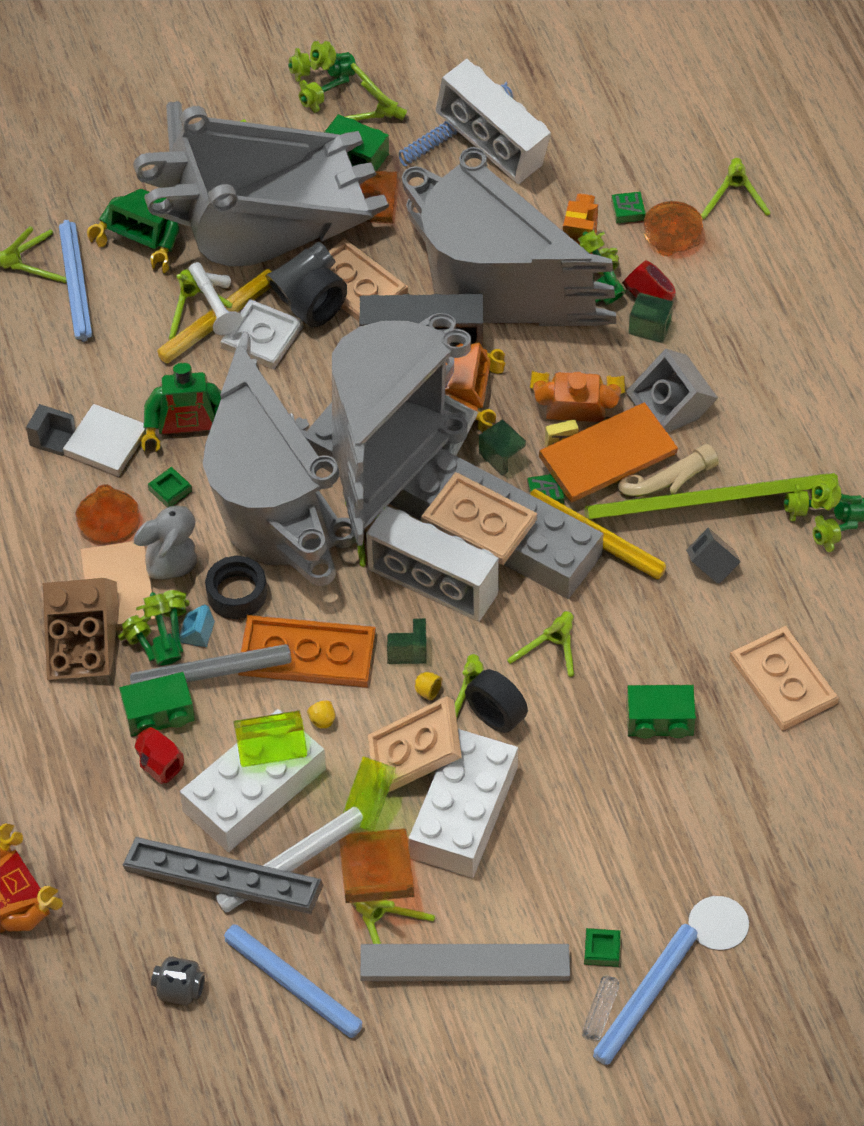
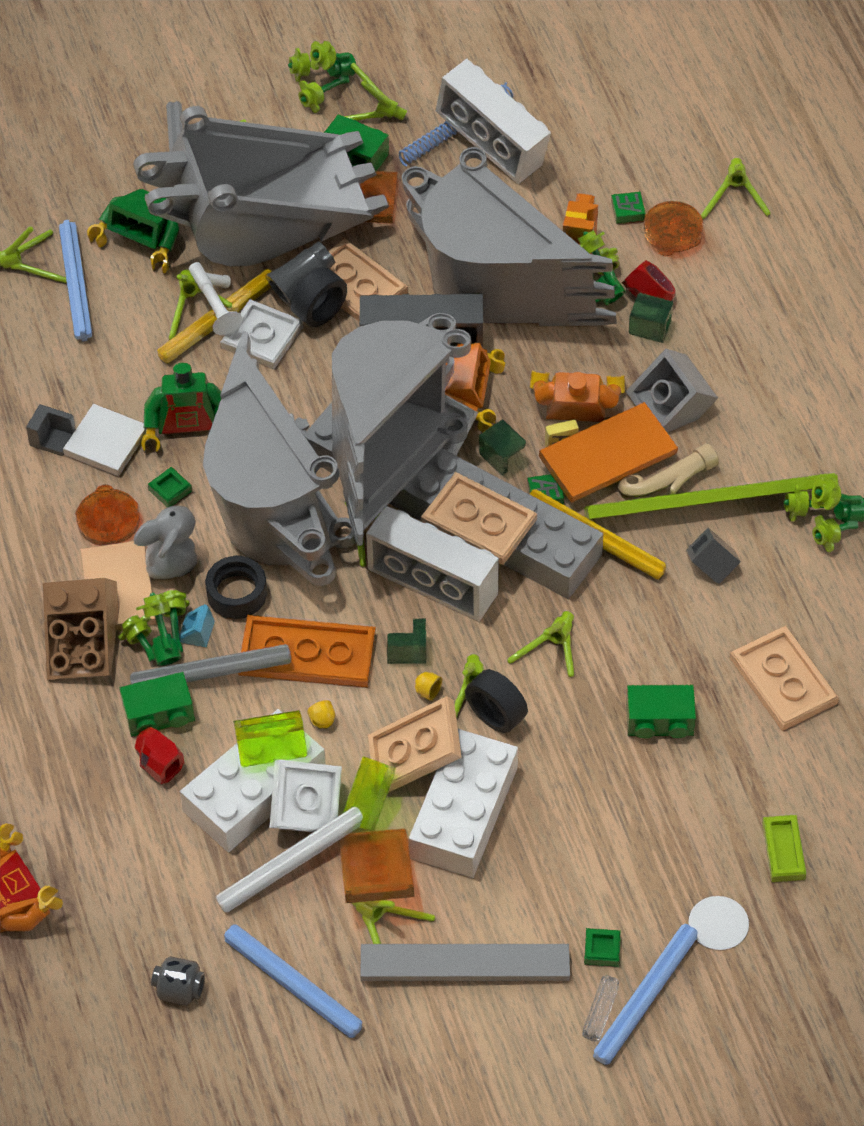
dark grey tile [123,837,323,914] -> none
none -> white tile [269,760,342,832]
none -> lime tile [762,815,806,882]

